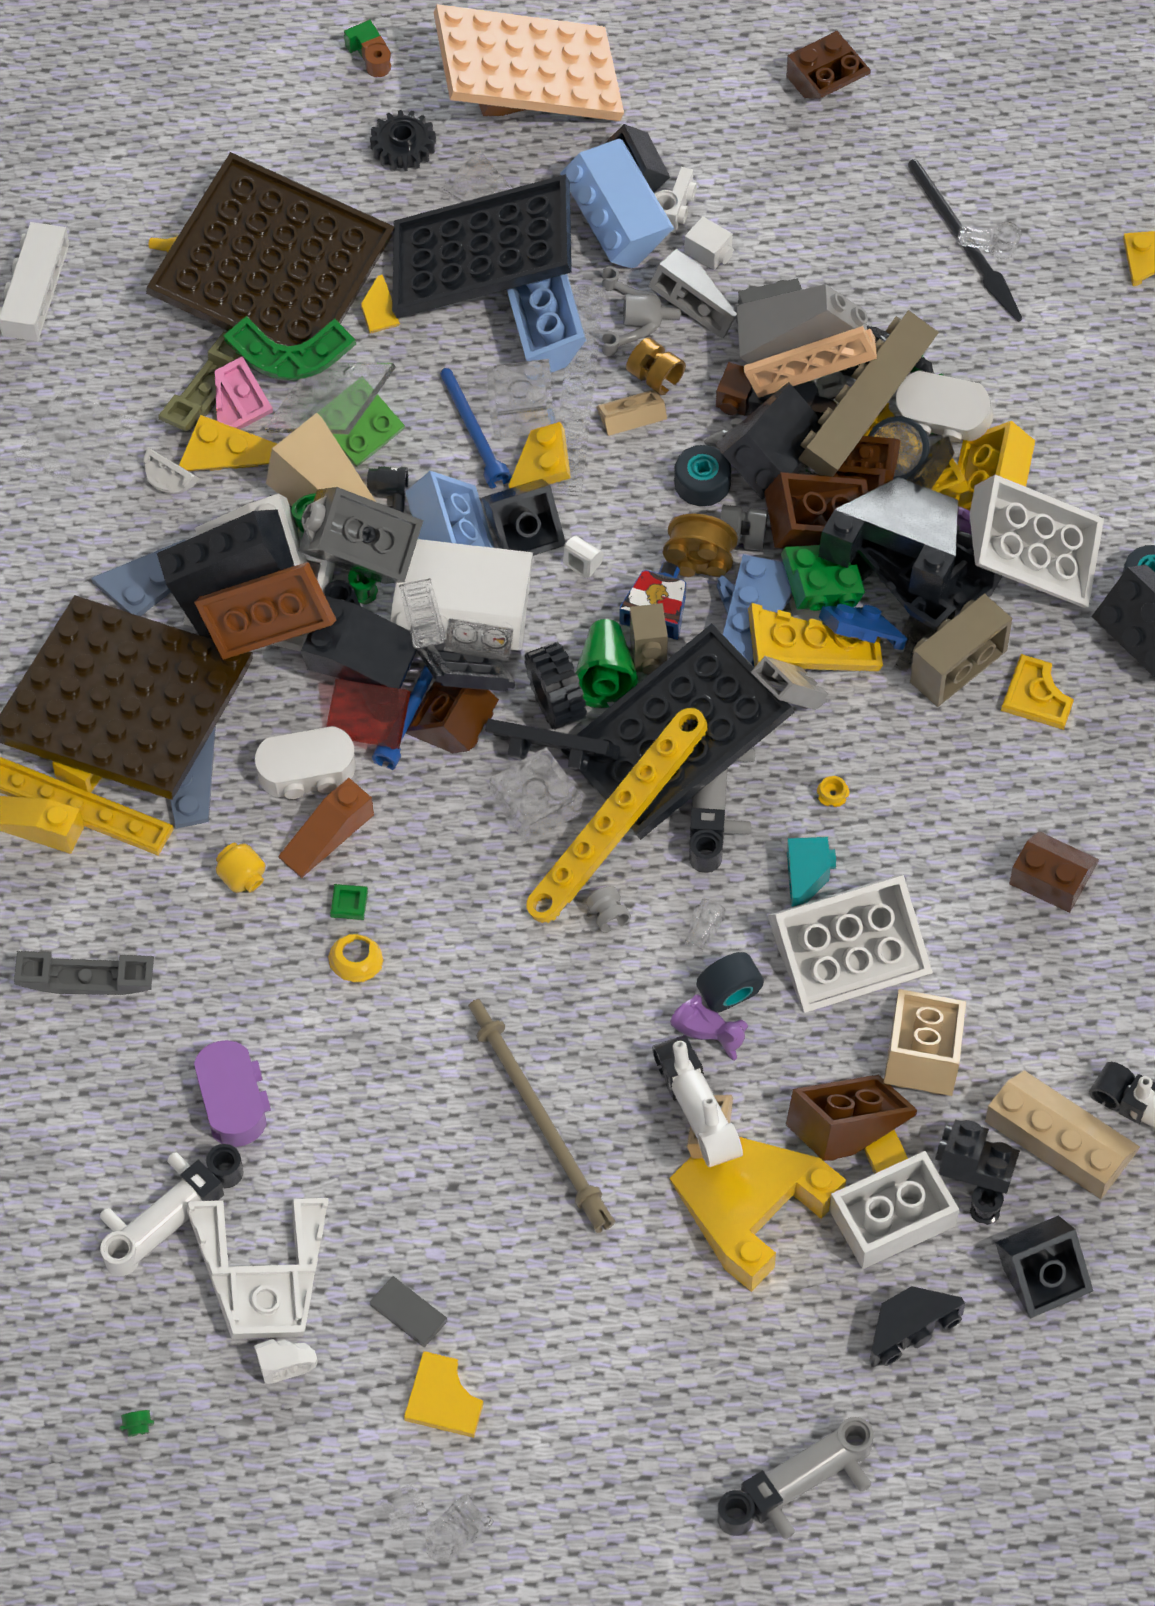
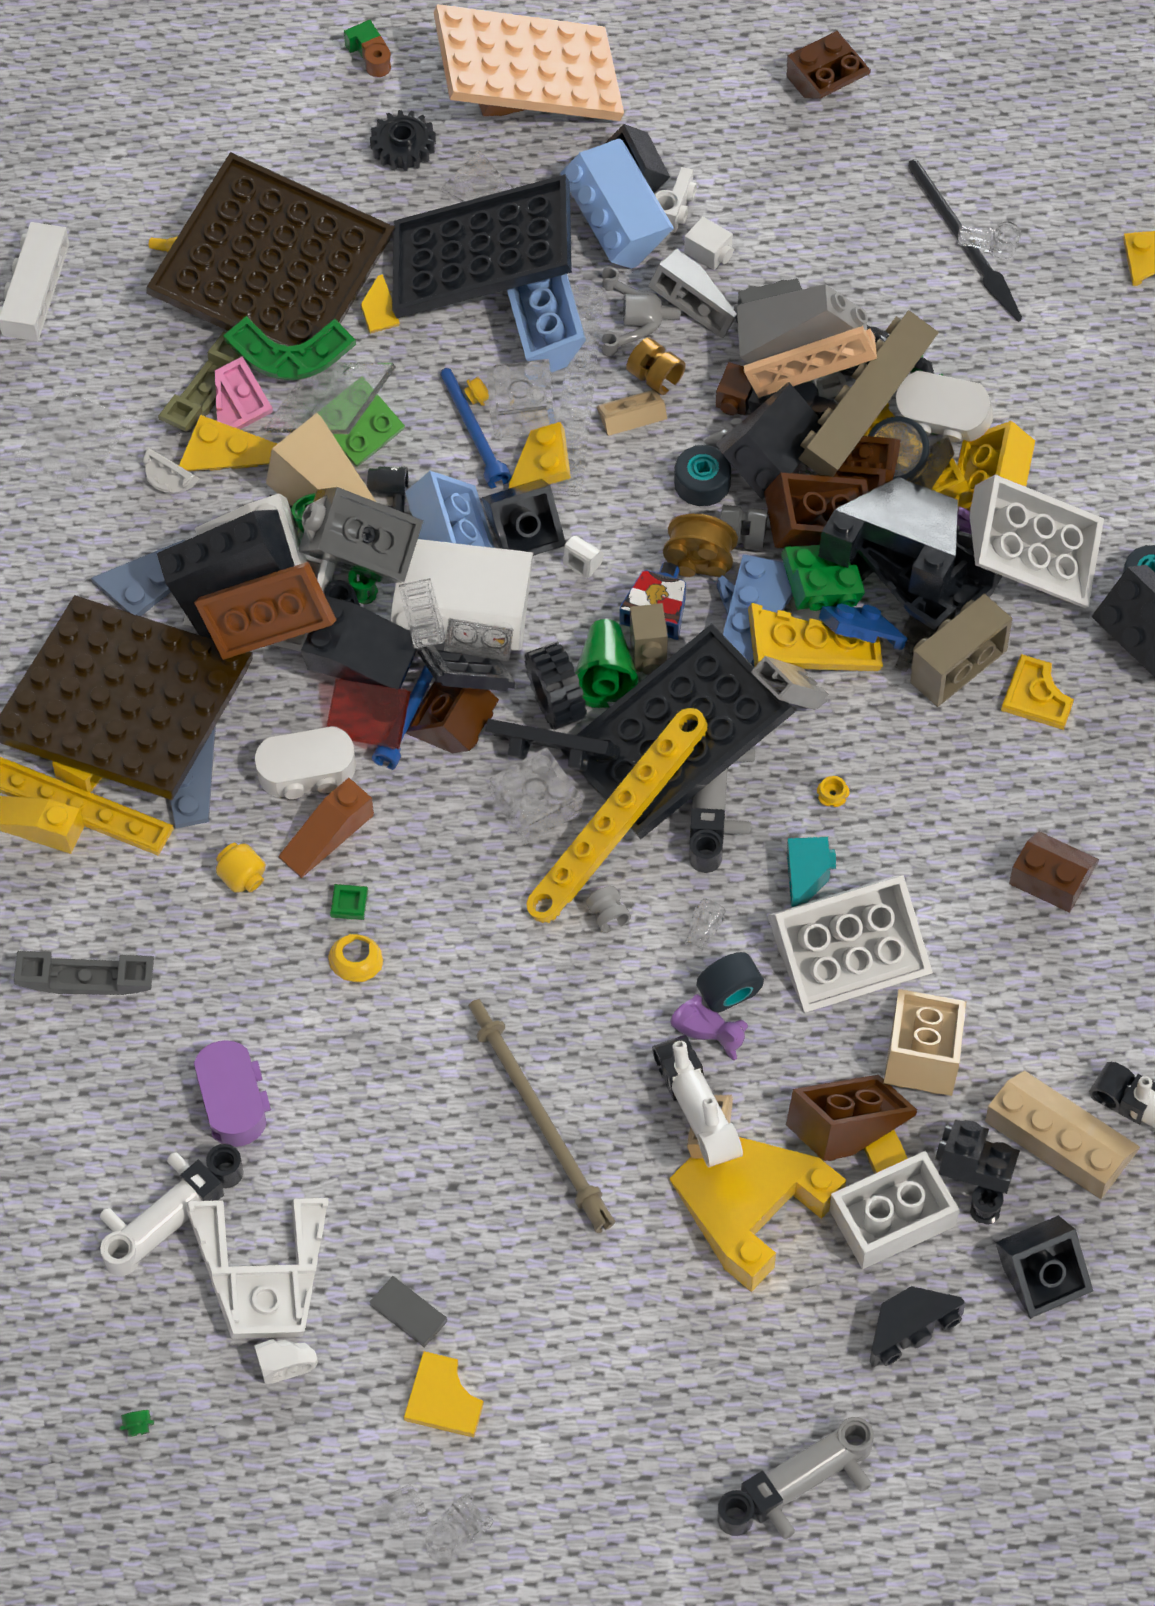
none -> yellow plate [464,376,491,406]

